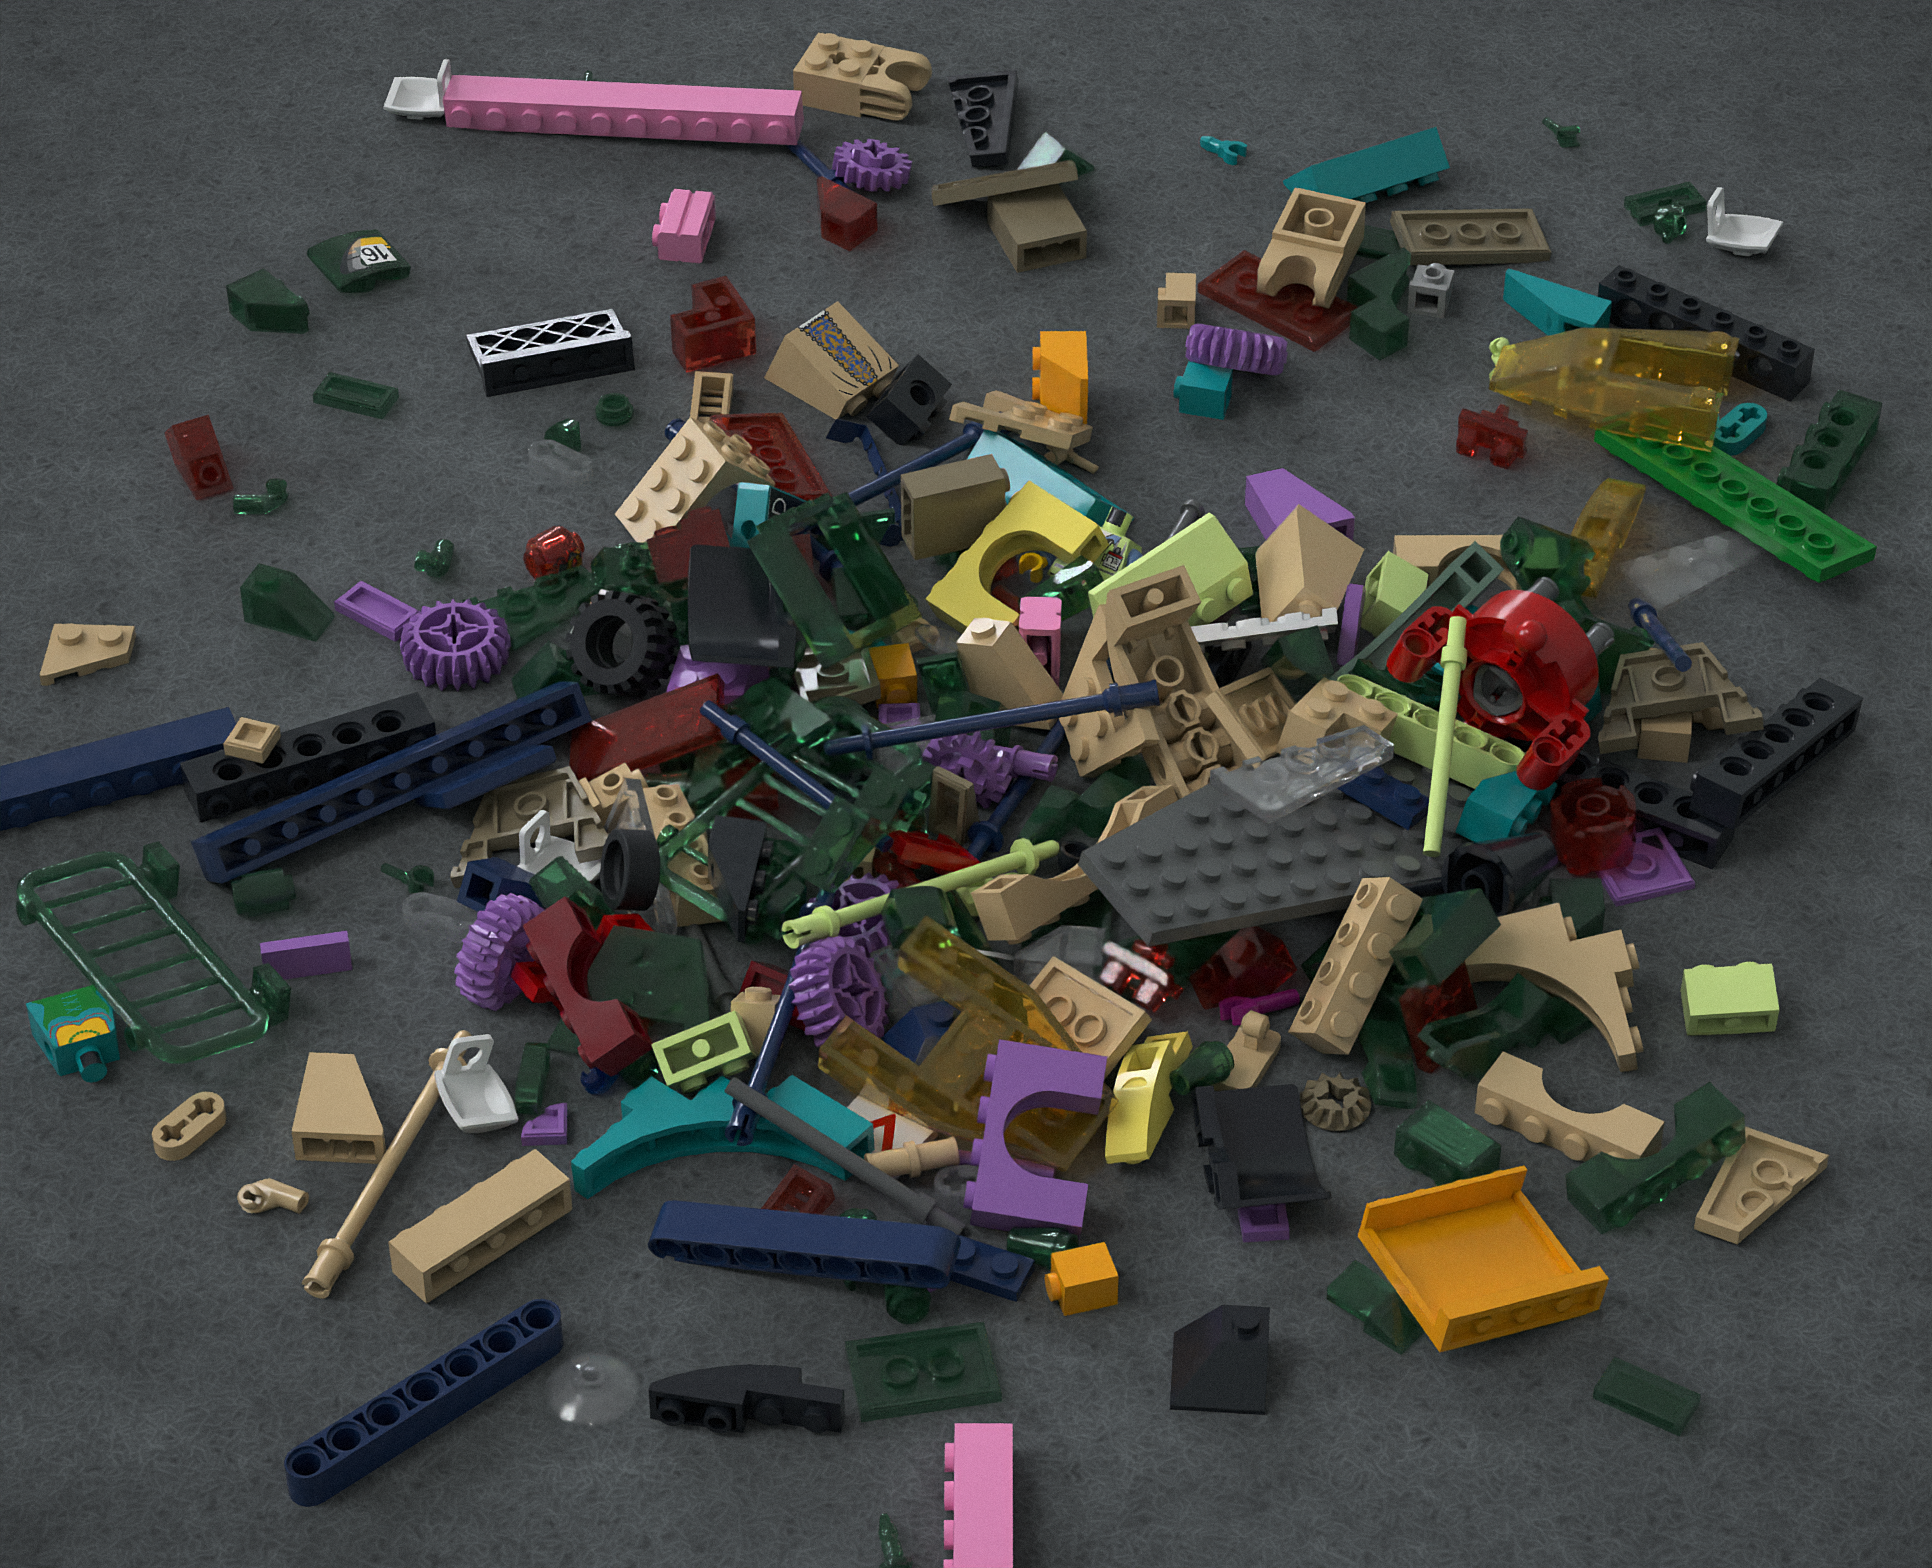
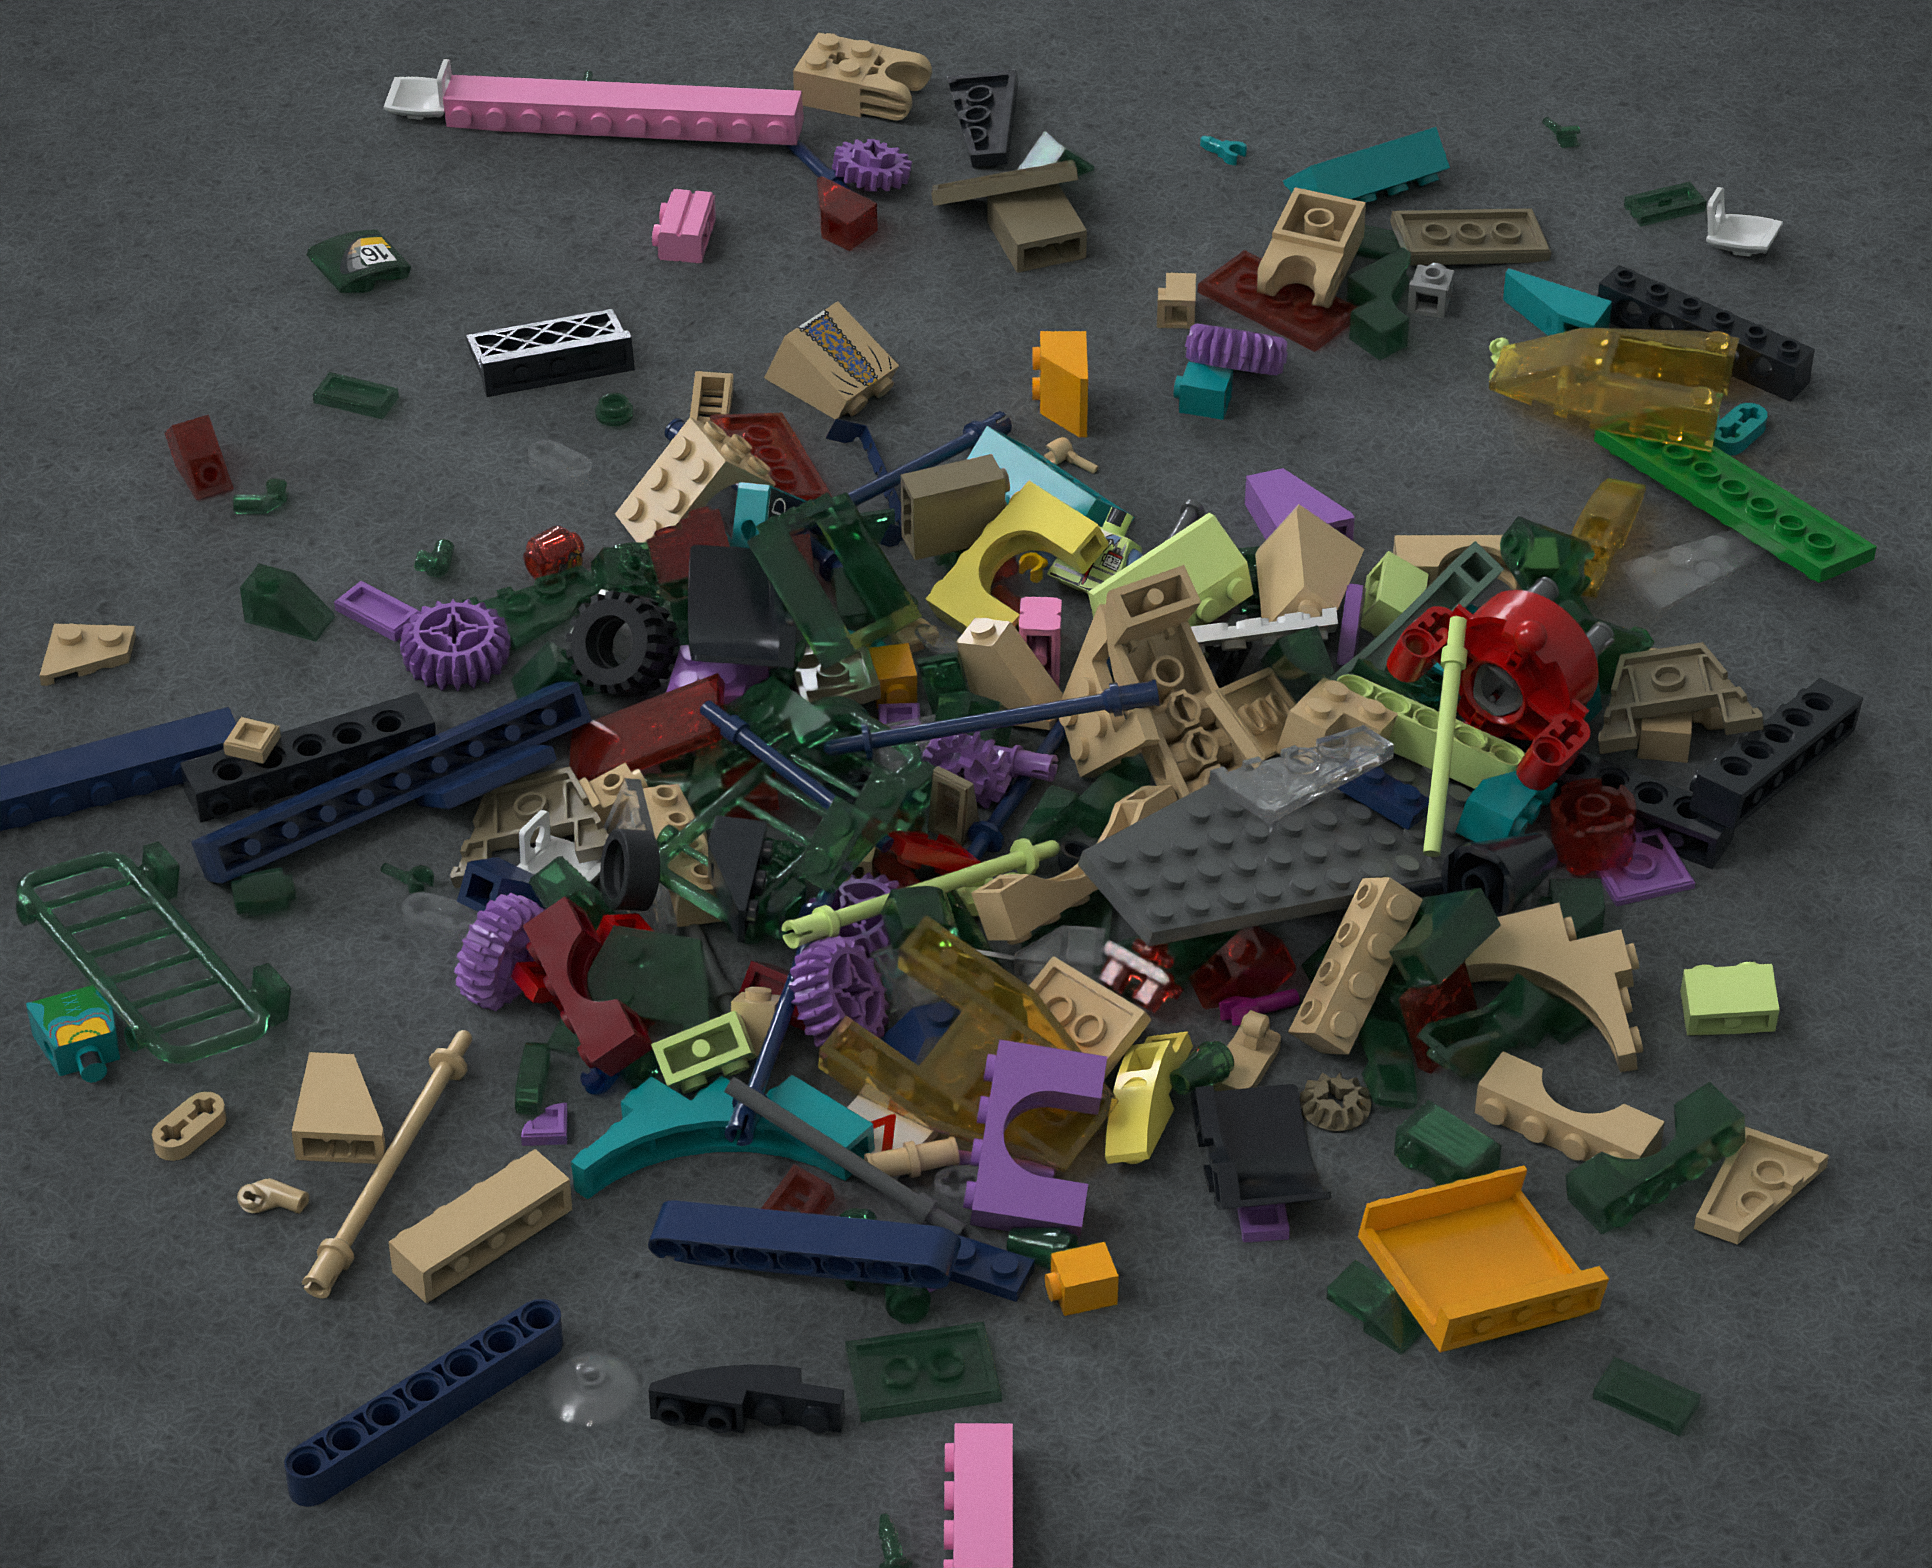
clear green slope [226,268,310,334] -> none
medium lavender tile [260,931,352,982] -> none
white piece [434,1034,518,1133] -> none
clear green tile [544,418,581,456] -> none
clear red brick [670,275,756,373] -> none
black brick [866,354,952,445] -> none
tan wing [949,390,1093,450] -> none
clear green slope [1017,555,1104,622] -> none
black slope [1170,1305,1270,1415] -> none
clear red hips [1456,404,1528,469] -> none
dark blue bar [1628,598,1692,672] -> none
clear green plate [1654,202,1687,244] -> none
clear green brick [1776,389,1883,514] -> none

